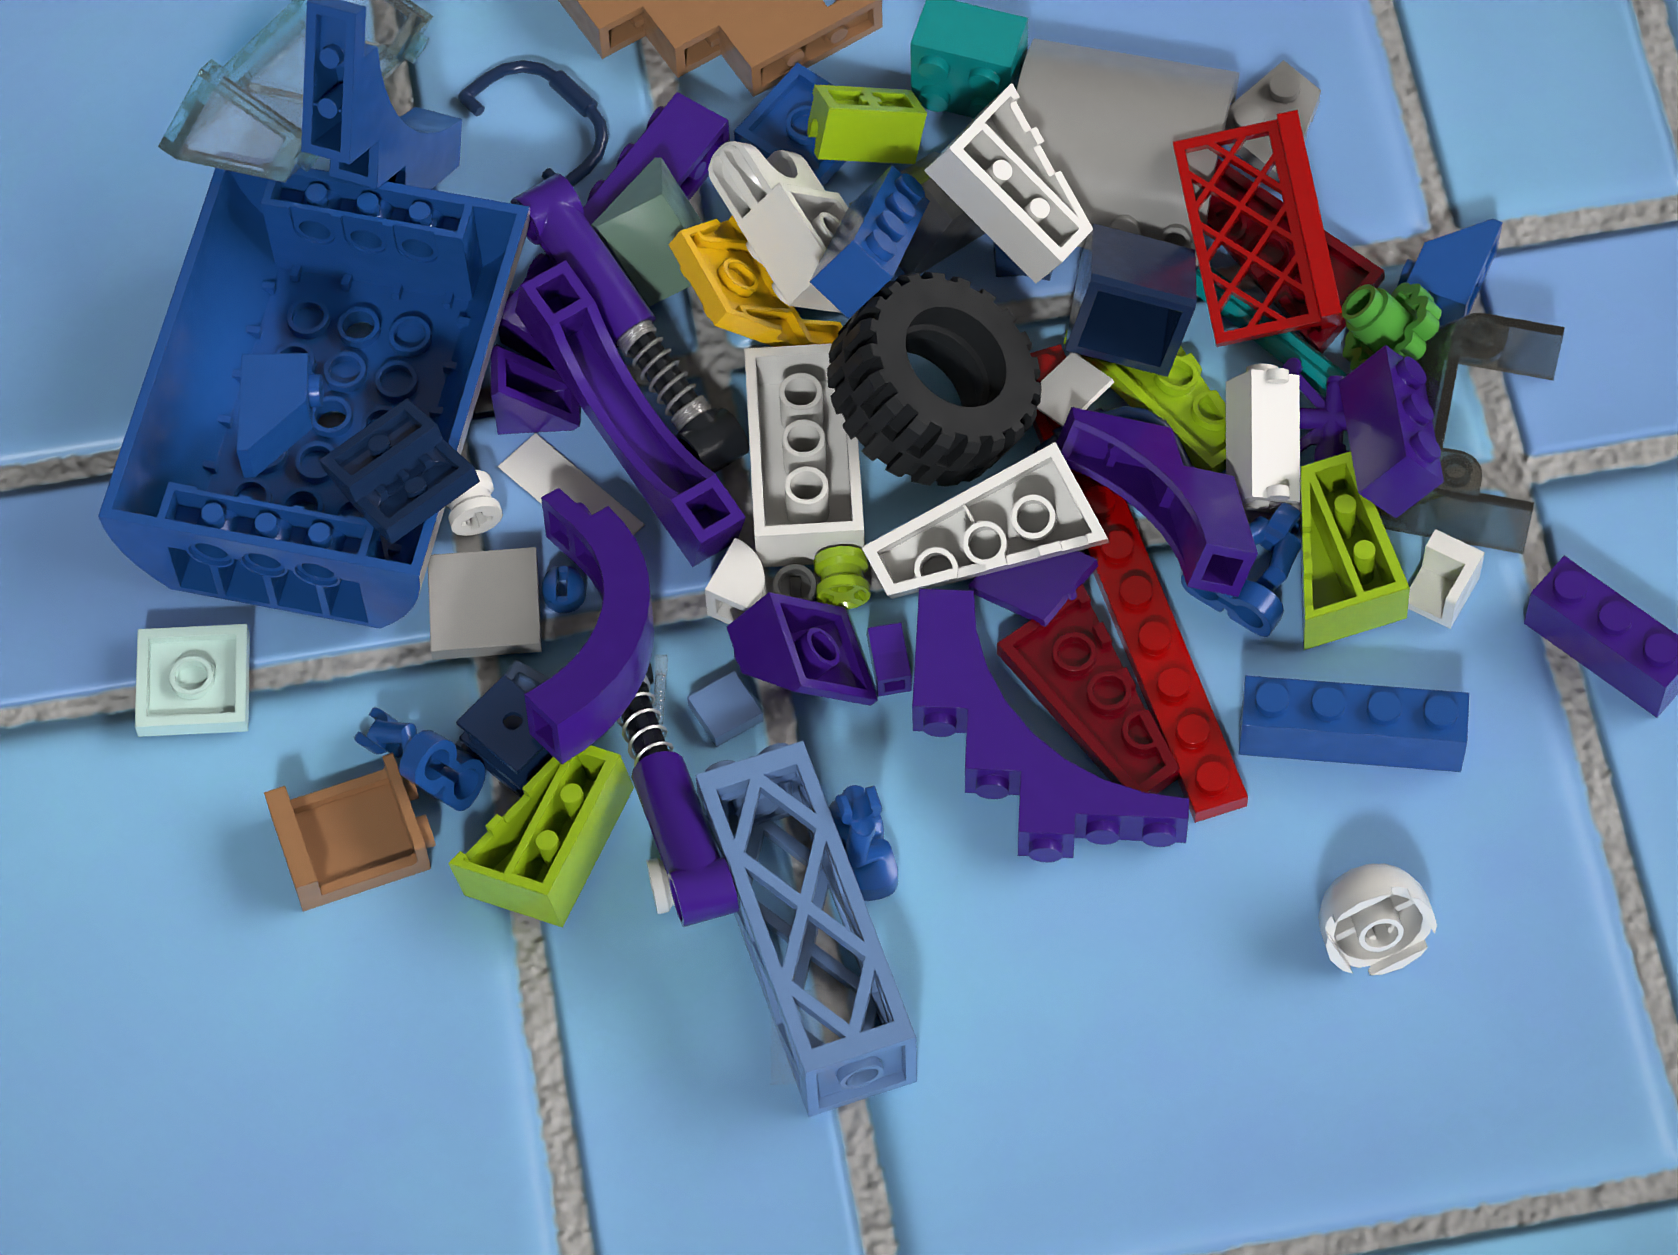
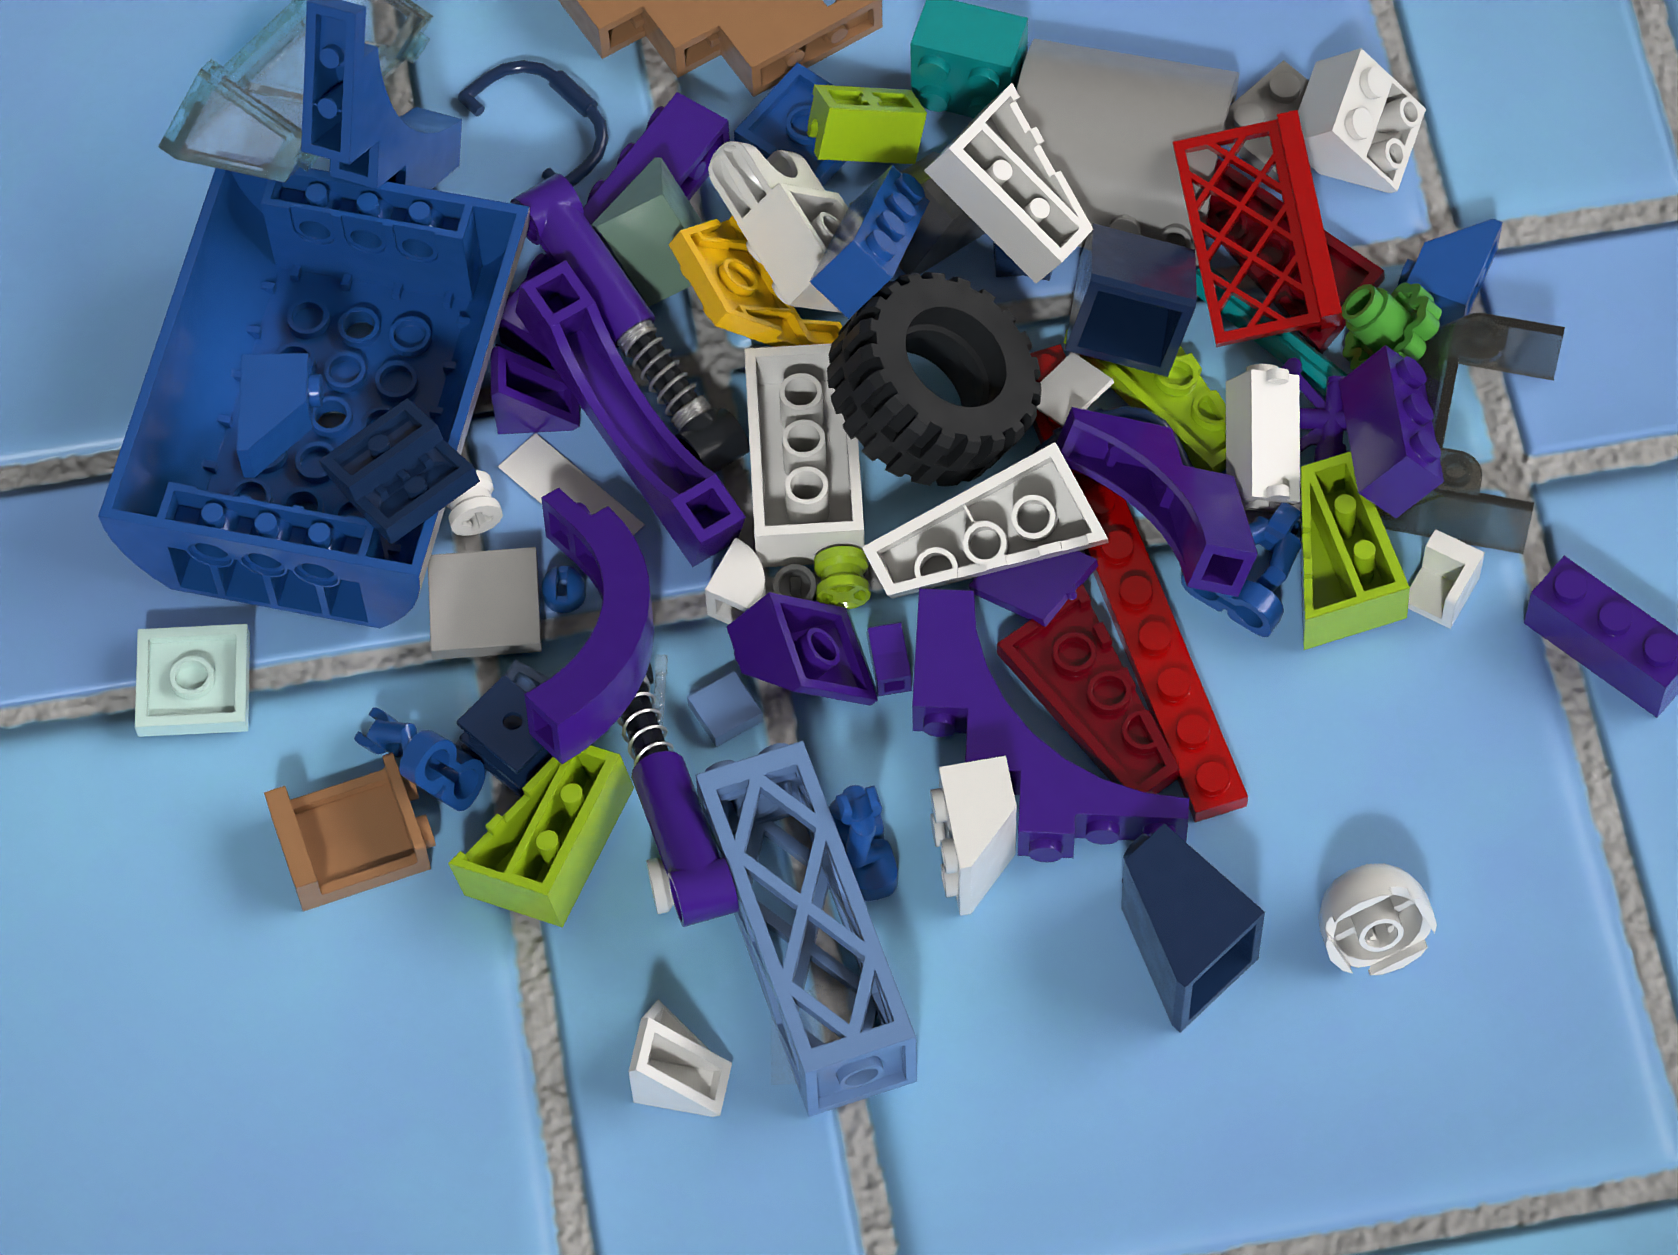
blue brick [1239,675,1469,772] -> none
none -> white slope [628,999,732,1117]
none -> white slope [930,756,1017,916]
none -> dark blue slope [1121,824,1265,1033]
none -> white slope [1298,48,1426,193]

